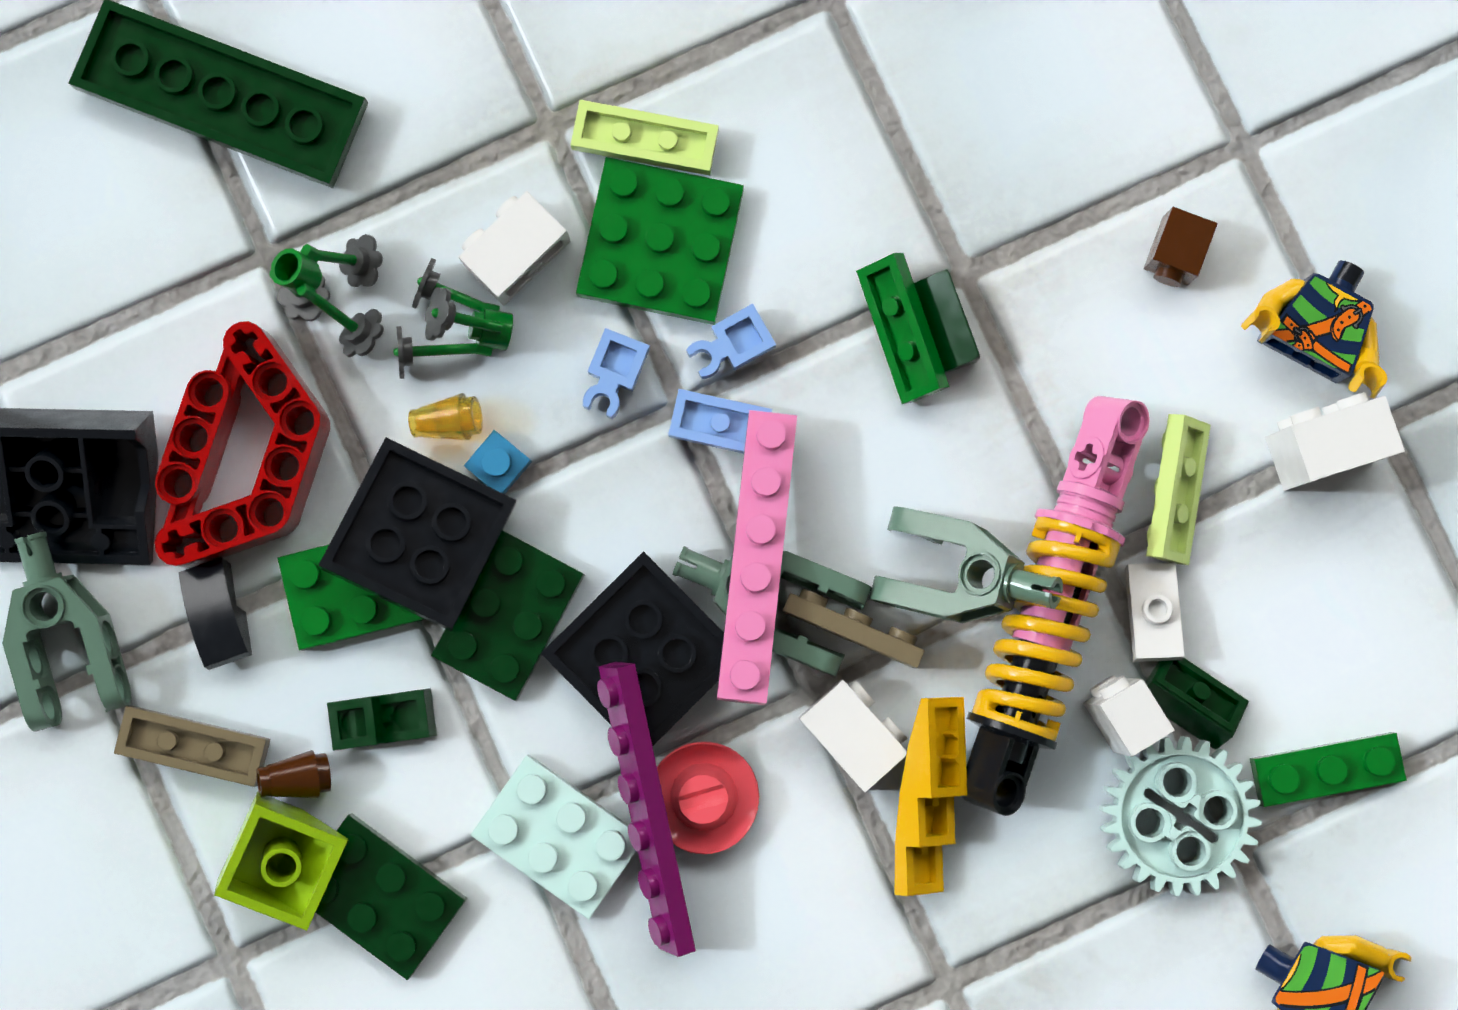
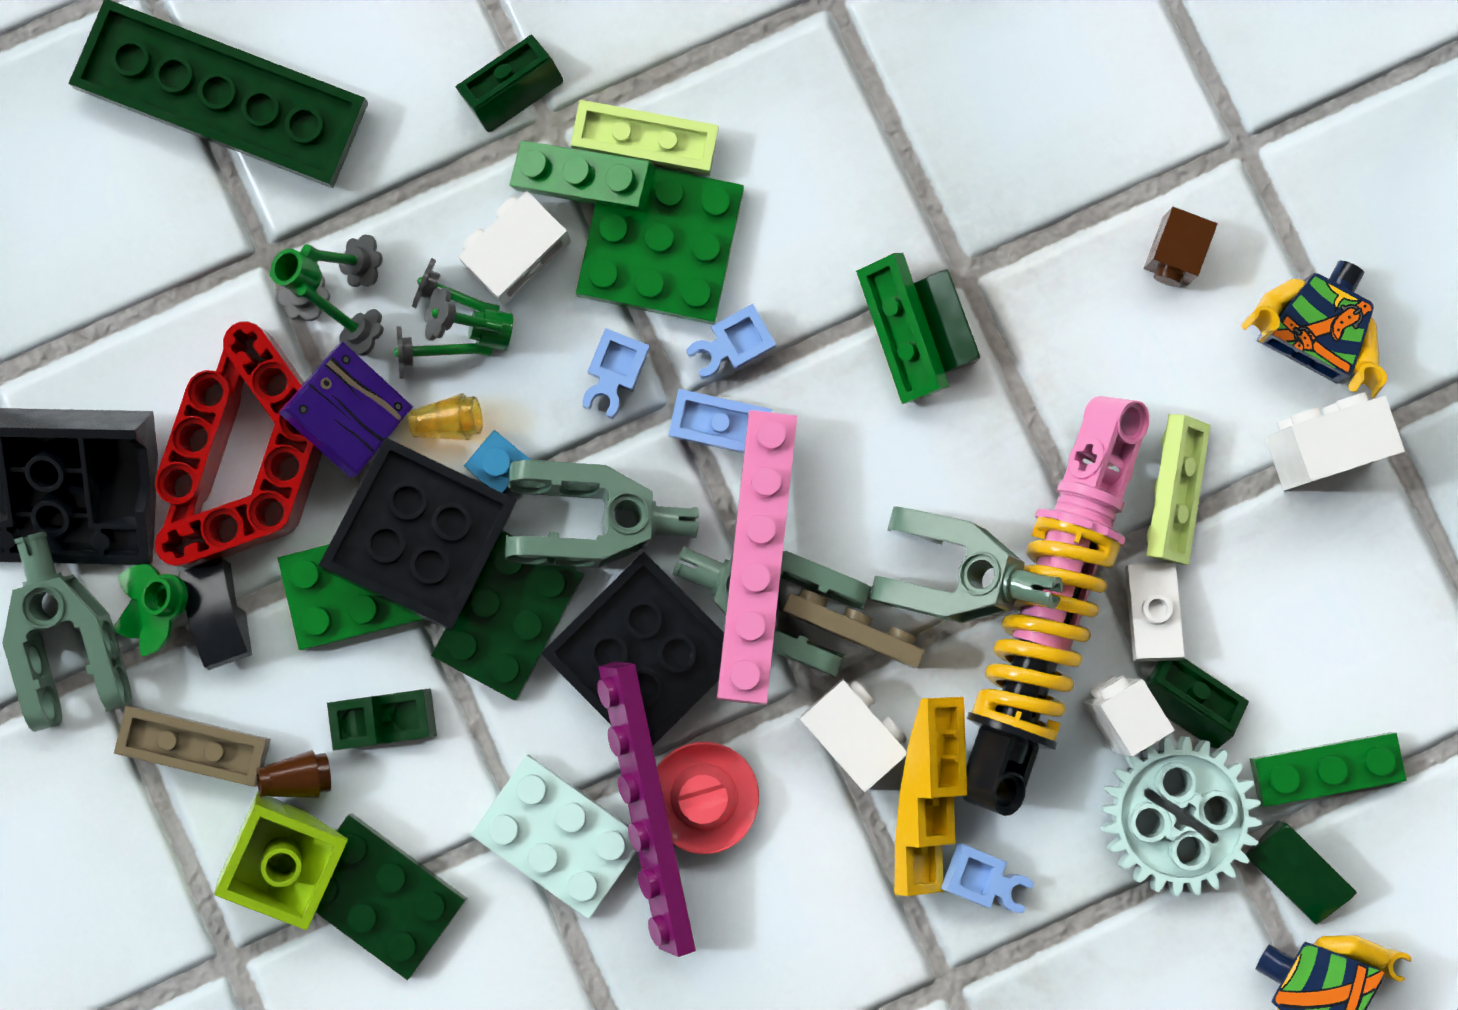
none -> green plate [113,564,188,657]
none -> dark purple tile [279,341,413,478]
none -> dark green slope [455,34,563,132]
none -> sand green piece [505,460,699,568]
none -> plate [509,140,656,212]
none -> light blue plate [941,843,1034,913]
none -> dark green slope [1245,821,1357,925]

